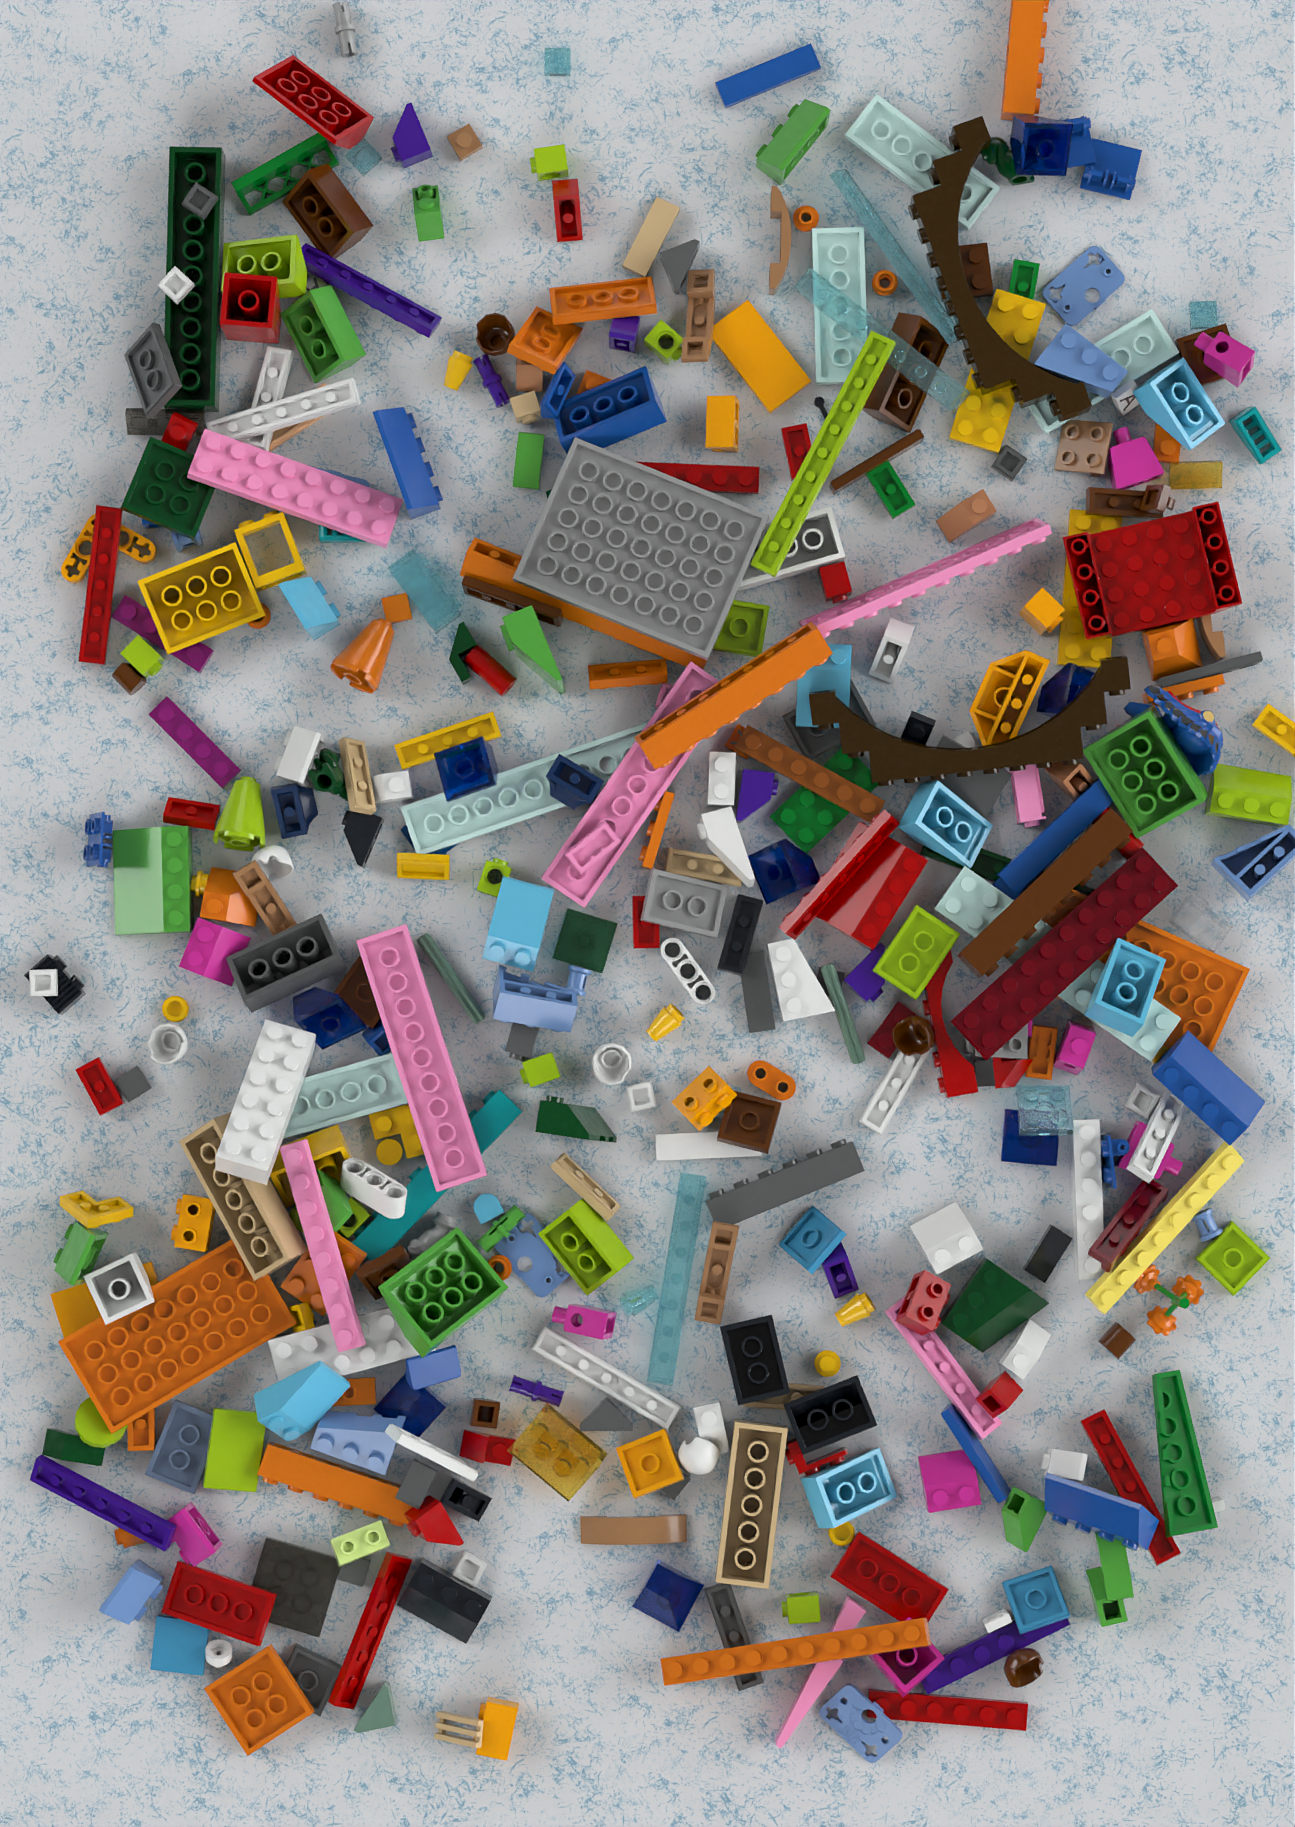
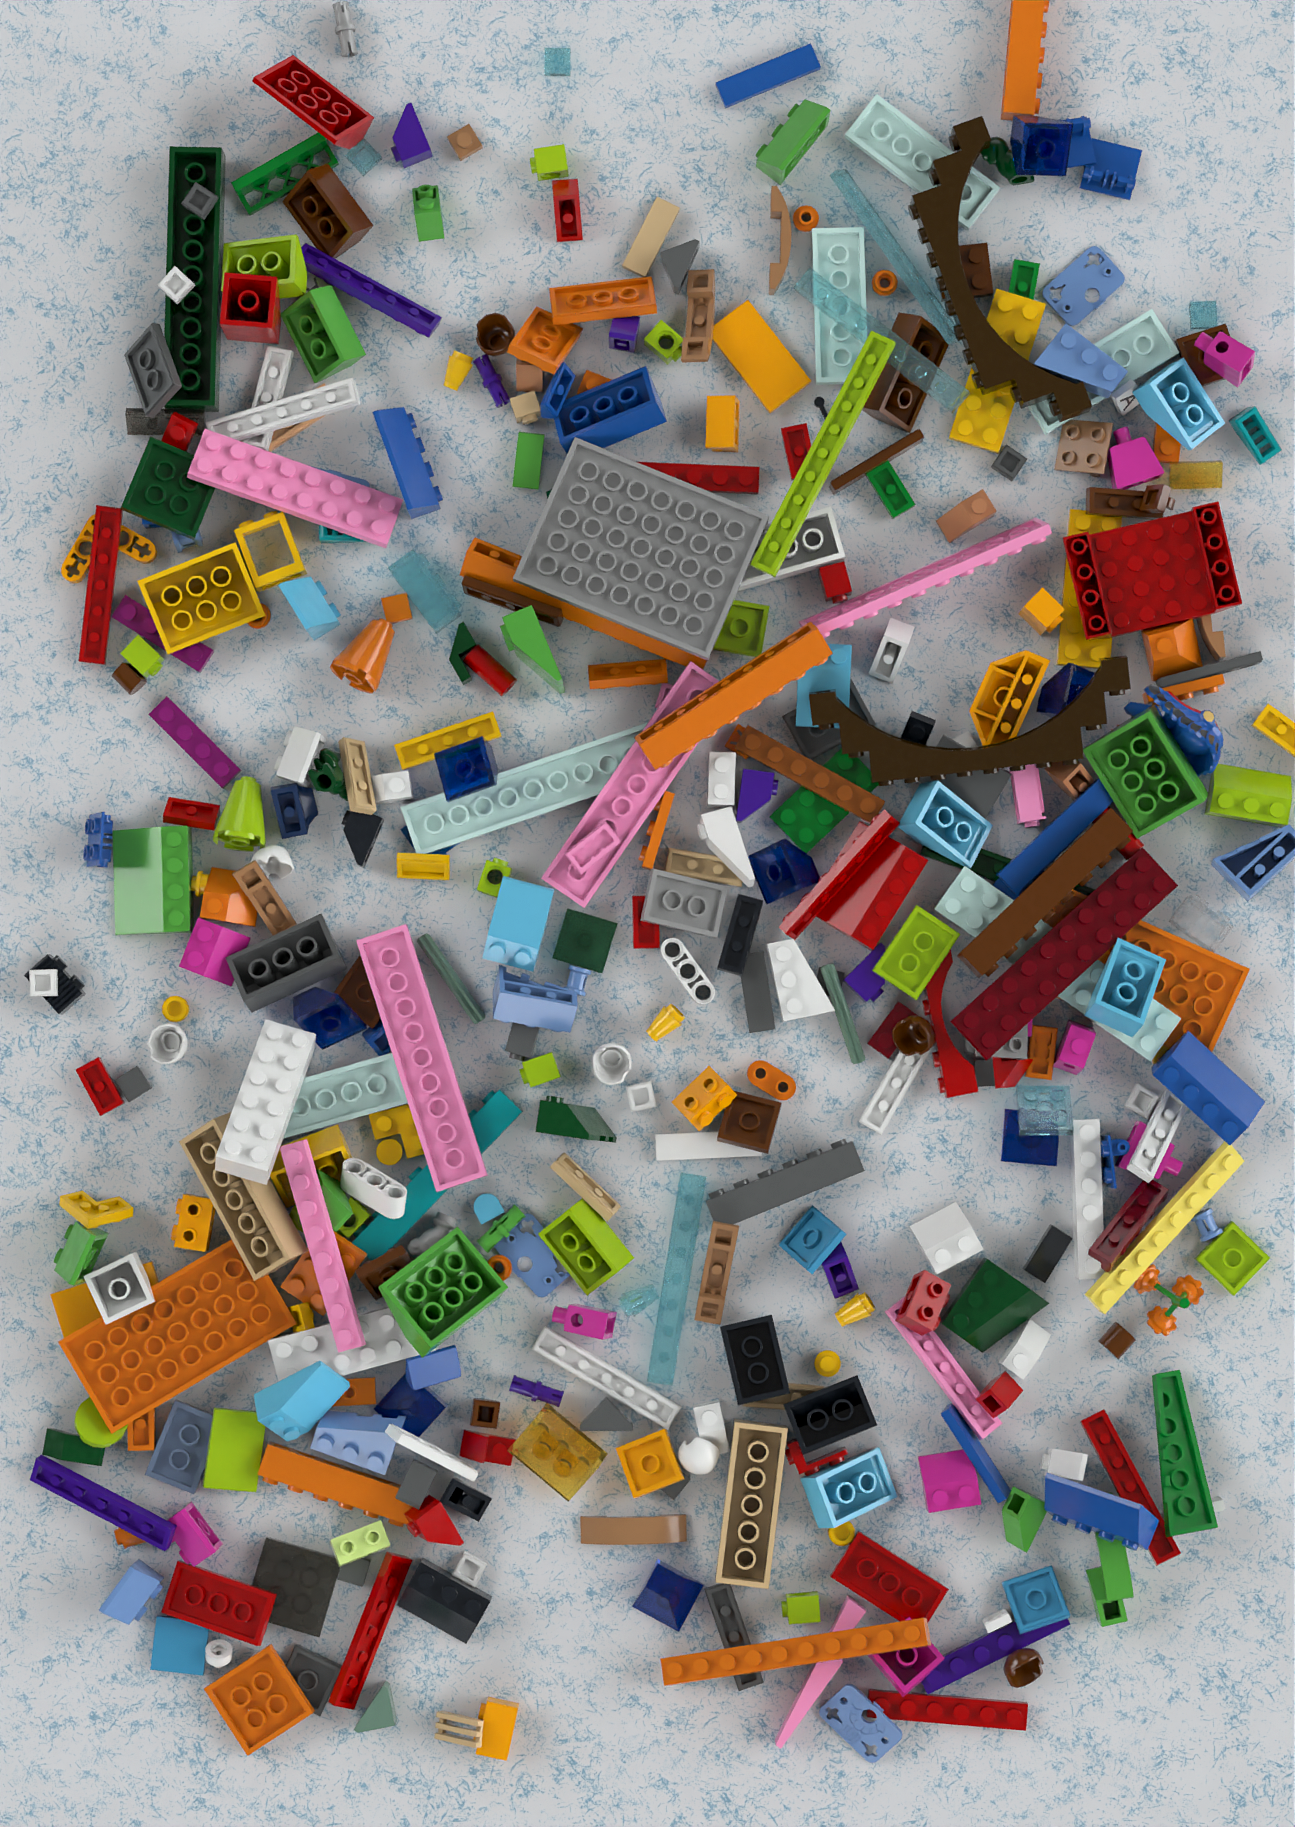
dark blue slope [546,754,604,810] -> none

